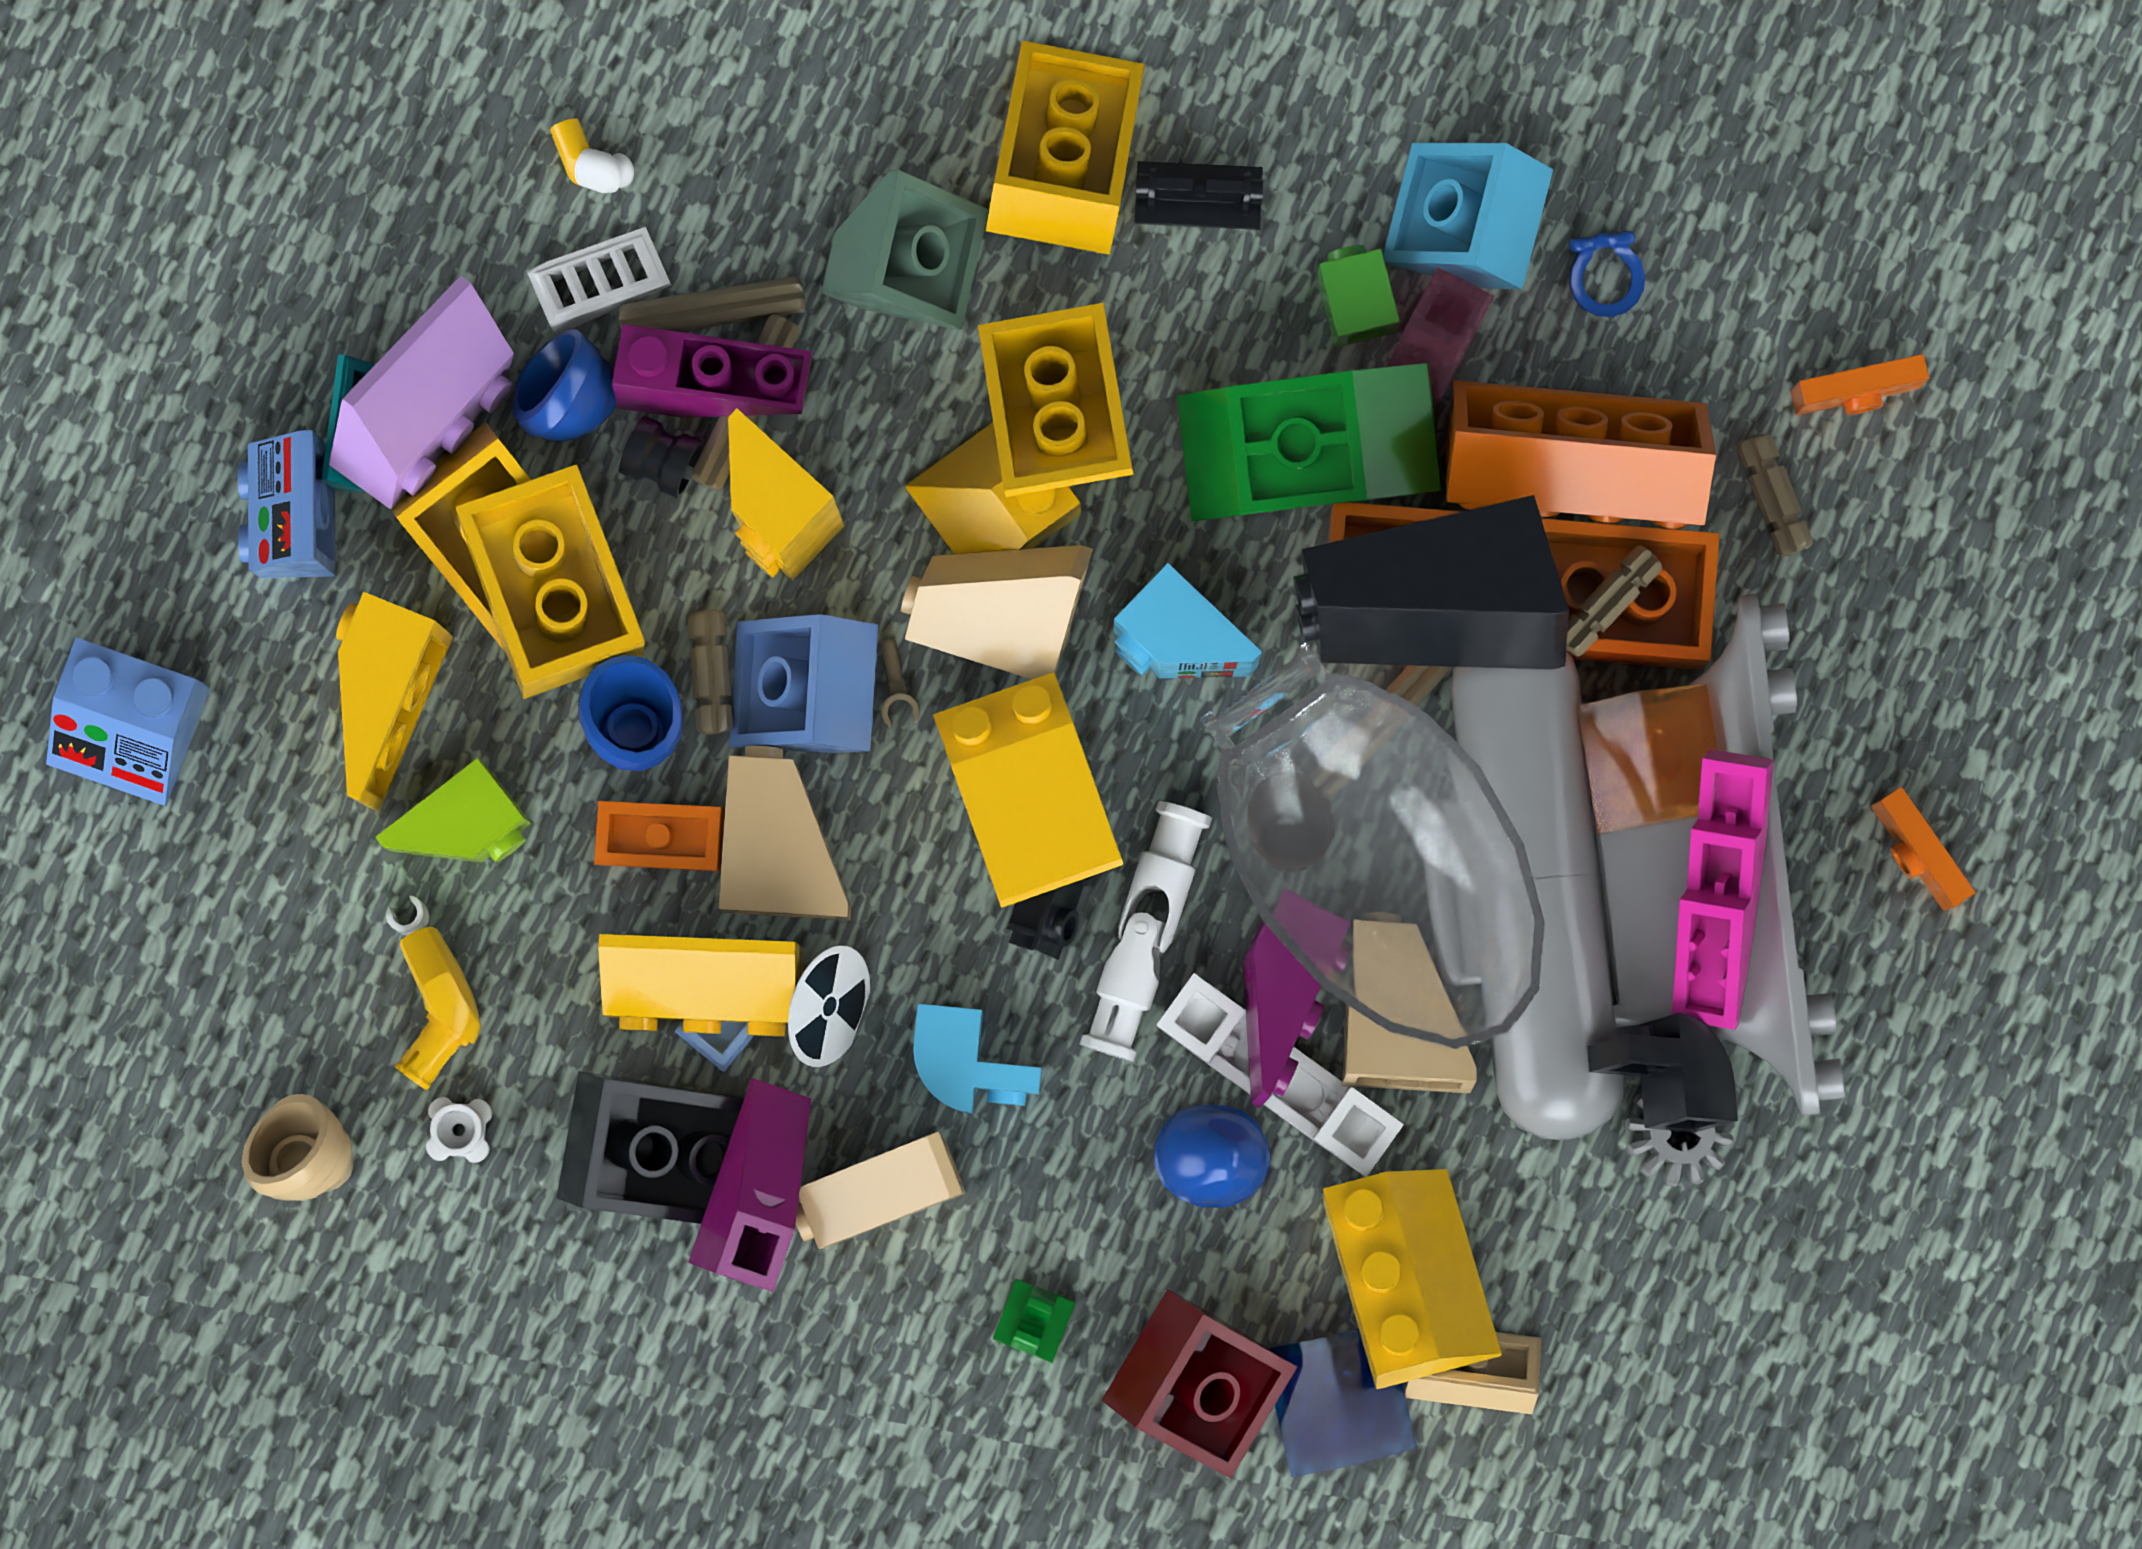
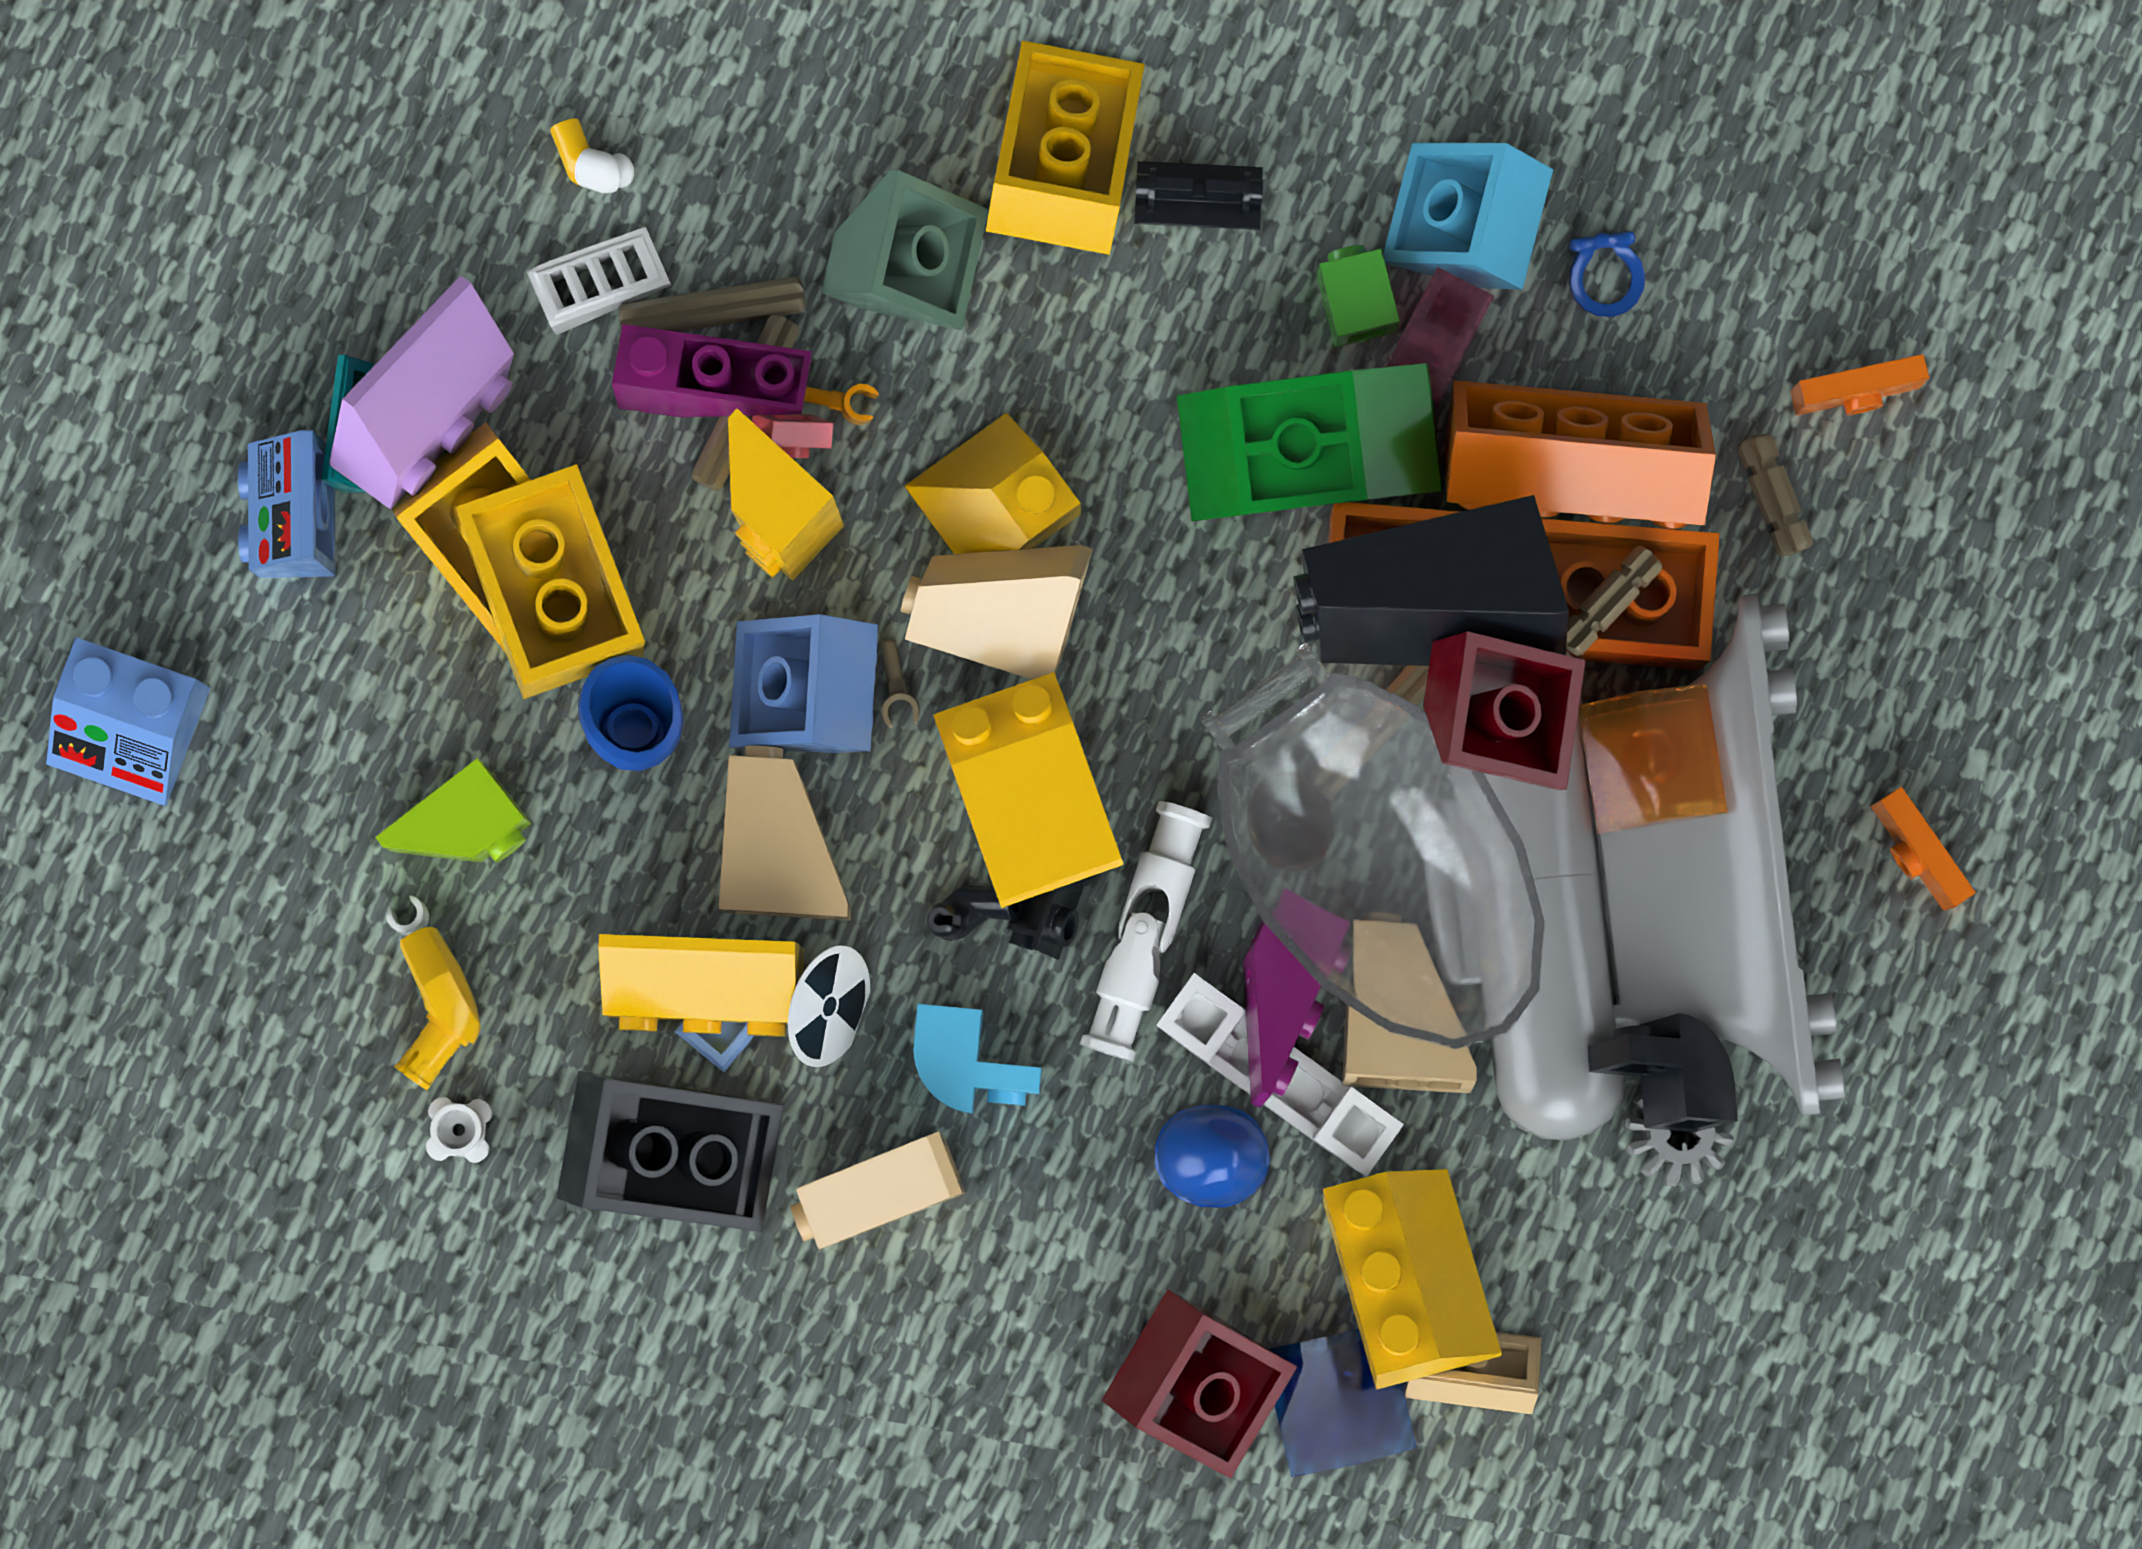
tan hat [241,1094,353,1201] -> none
yellow slope [336,592,453,812] -> none
blue hat [513,329,617,442] -> none
orange plate [594,801,725,872] -> none
black wheel [619,415,703,499] -> none
dark tan axle [688,609,733,735] -> none
magenta slope [688,1078,811,1292] -> none
yellow slope [978,303,1133,497] -> none
green tile [992,1279,1076,1363] -> none
medium azure slope [1114,563,1262,679] -> none
dark pink slope [1672,749,1774,1030] -> none
none -> coral plate [752,414,833,458]
none -> light orange hand [804,384,879,425]
none -> black arm [927,885,1024,941]
none -> dark red slope [1423,631,1586,791]

